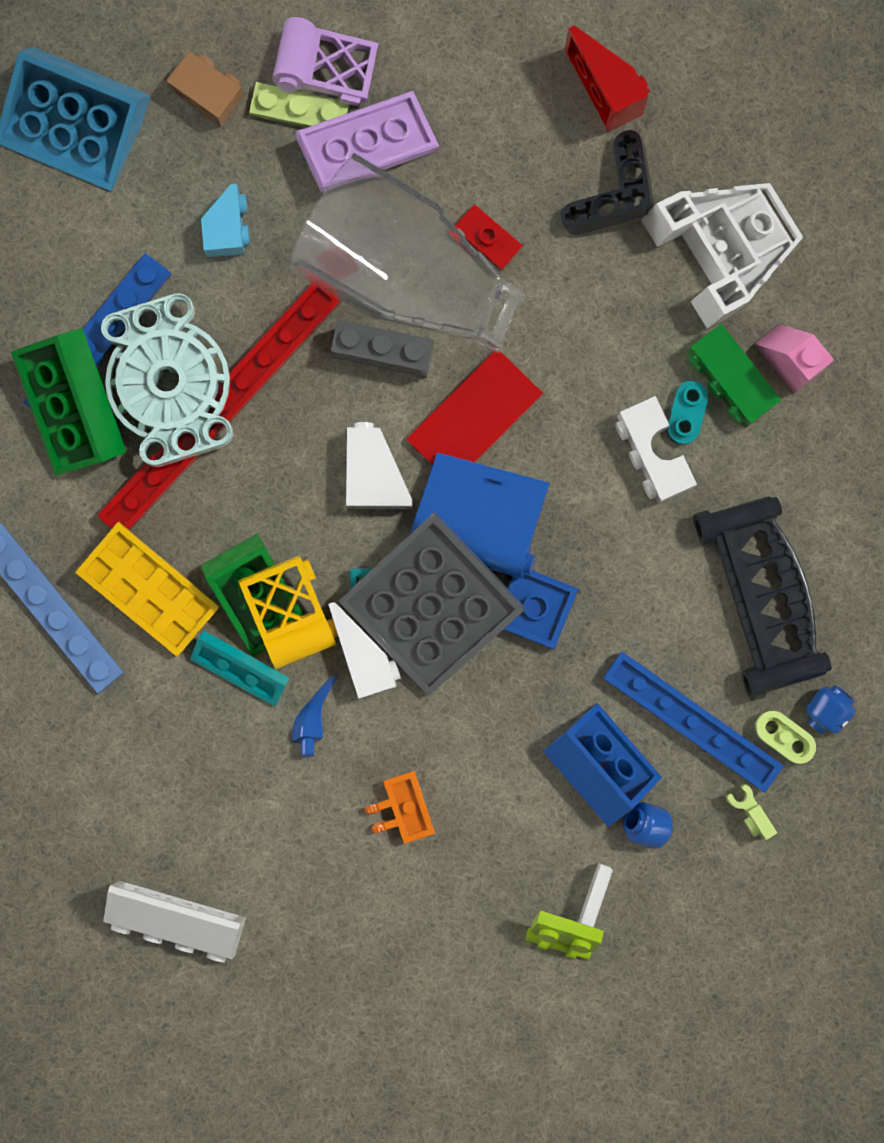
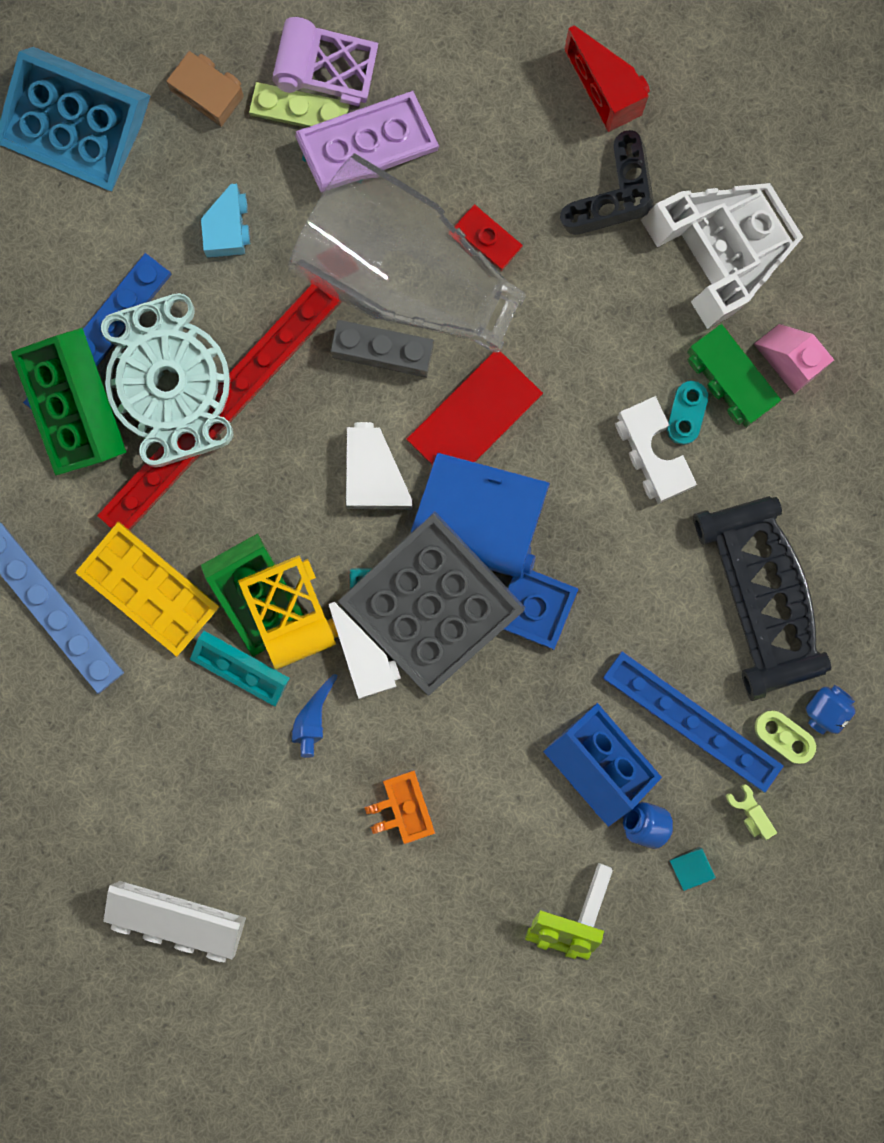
none -> teal slope [669,847,716,891]

